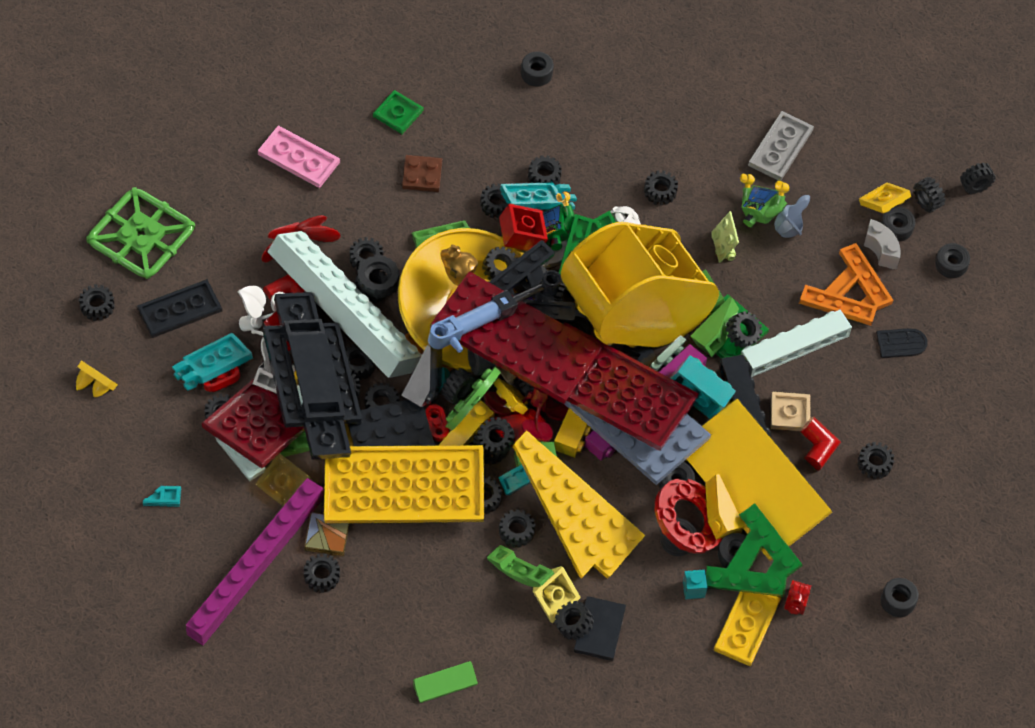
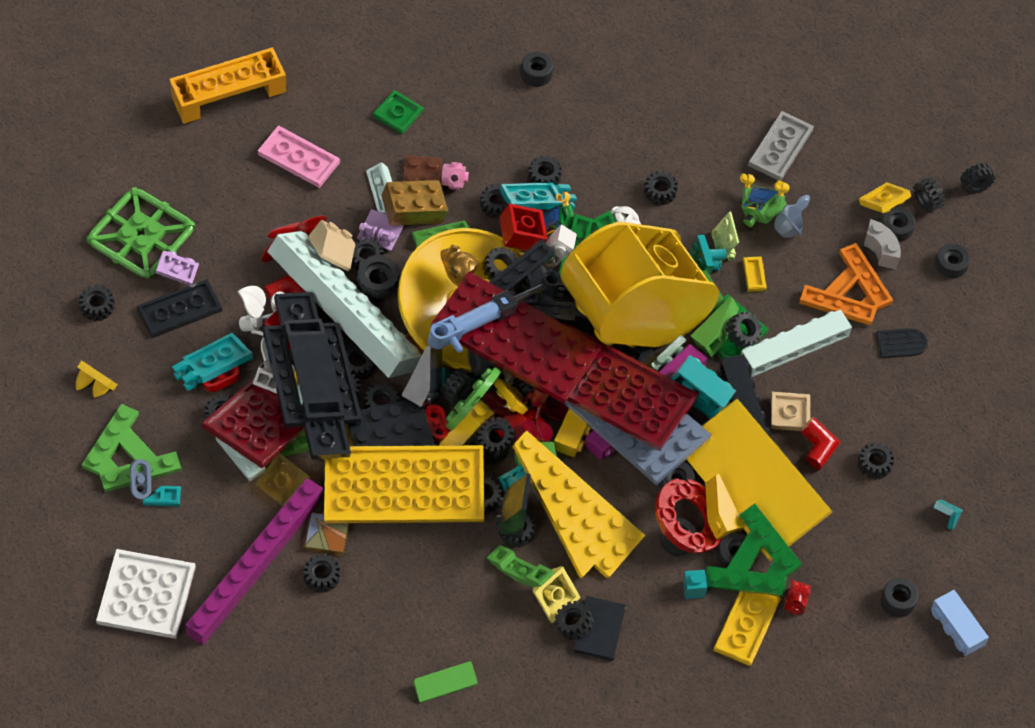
none -> bright green plate [82,404,182,492]
none -> white plate [96,549,196,639]
none -> sand blue plate [130,459,151,499]
none -> lavender bracket [155,251,199,286]
none -> light orange plate [169,47,286,124]
none -> tan slope [308,220,355,271]
none -> lavender hinge [357,209,404,251]
none -> light aqua slope [366,162,392,215]
none -> pearl gold brick [381,180,448,226]
none -> bright pink brick [441,162,469,190]
none -> slope [496,474,531,537]
none -> white slope [543,225,577,271]
none -> teal plate [689,235,727,275]
none -> yellow tile [742,257,766,292]
none -> light blue brick [931,590,989,656]
none -> teal tile [933,499,963,531]

